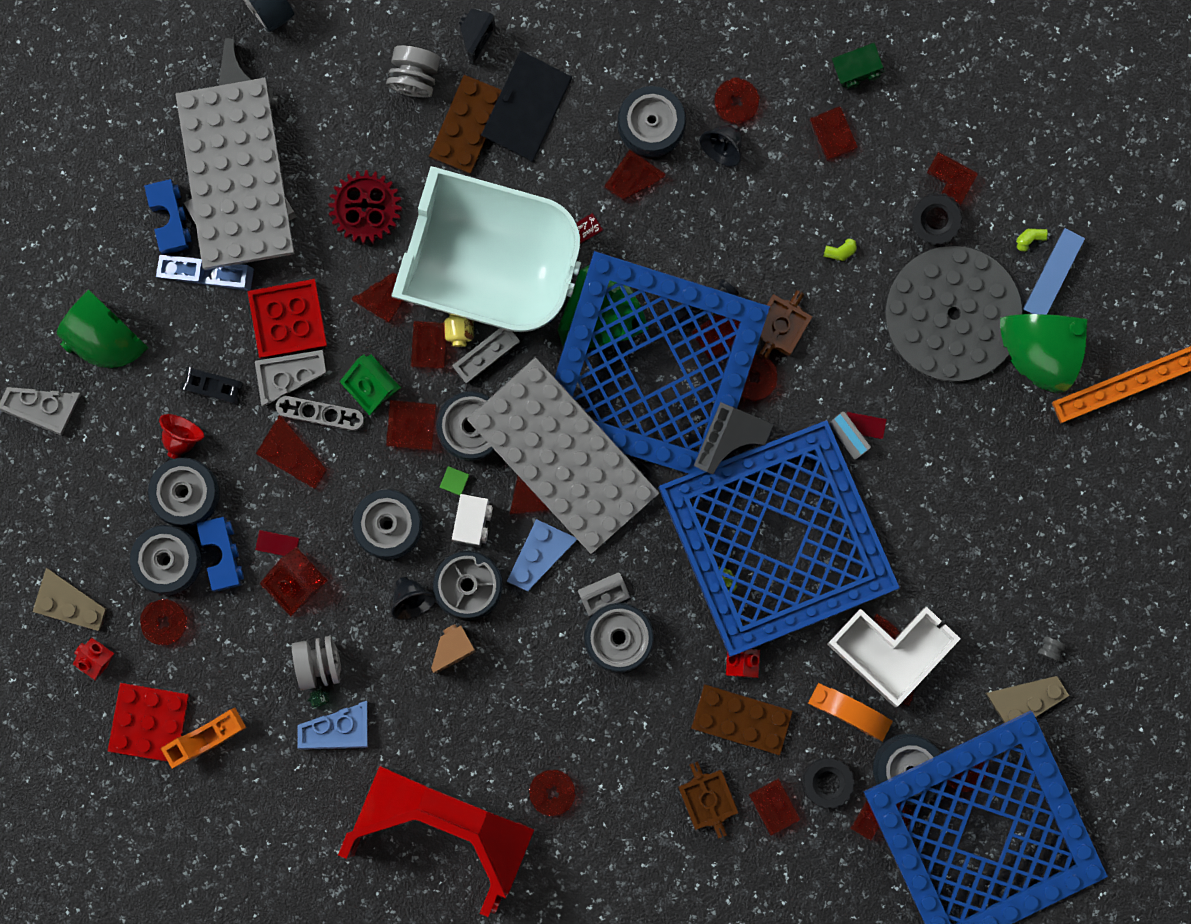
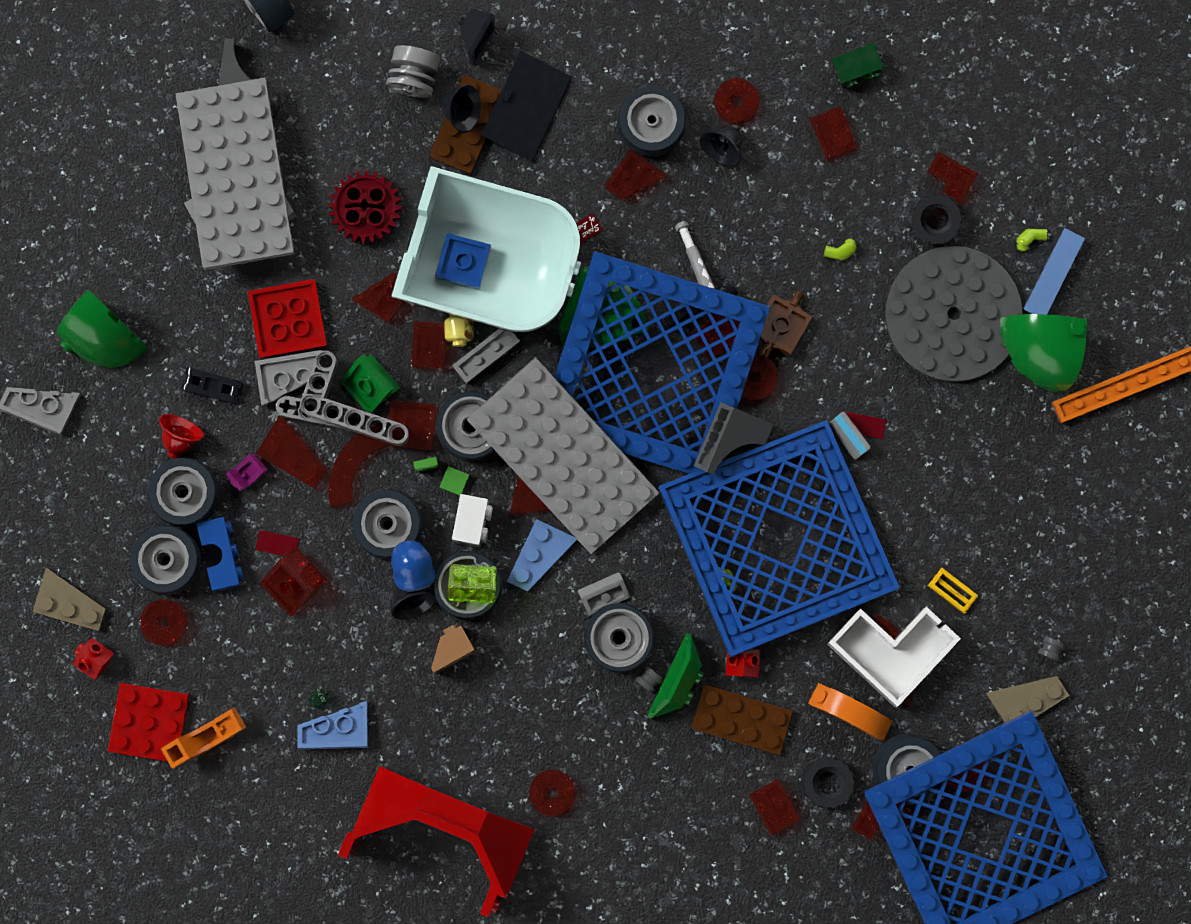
blue arch [144,179,191,255] -> none
medium blue slope [156,255,254,291] -> none
light grey wheel [292,636,341,691] -> none
reddish brown plate [678,761,738,839] -> none
none -> magenta bracket [226,452,268,491]
none -> light grey beam [300,351,410,446]
none -> clear red tile [328,424,386,508]
none -> blue piece [391,540,436,592]
none -> bright green tile [414,457,439,473]
none -> blue plate [435,233,491,289]
none -> black hat [439,84,481,133]
none -> clear neon green bracket [448,564,497,603]
none -> dark grey wheel [635,666,664,694]
none -> green wedge [647,633,704,719]
none -> light grey piece [675,221,715,289]
none -> yellow tile [927,568,978,614]

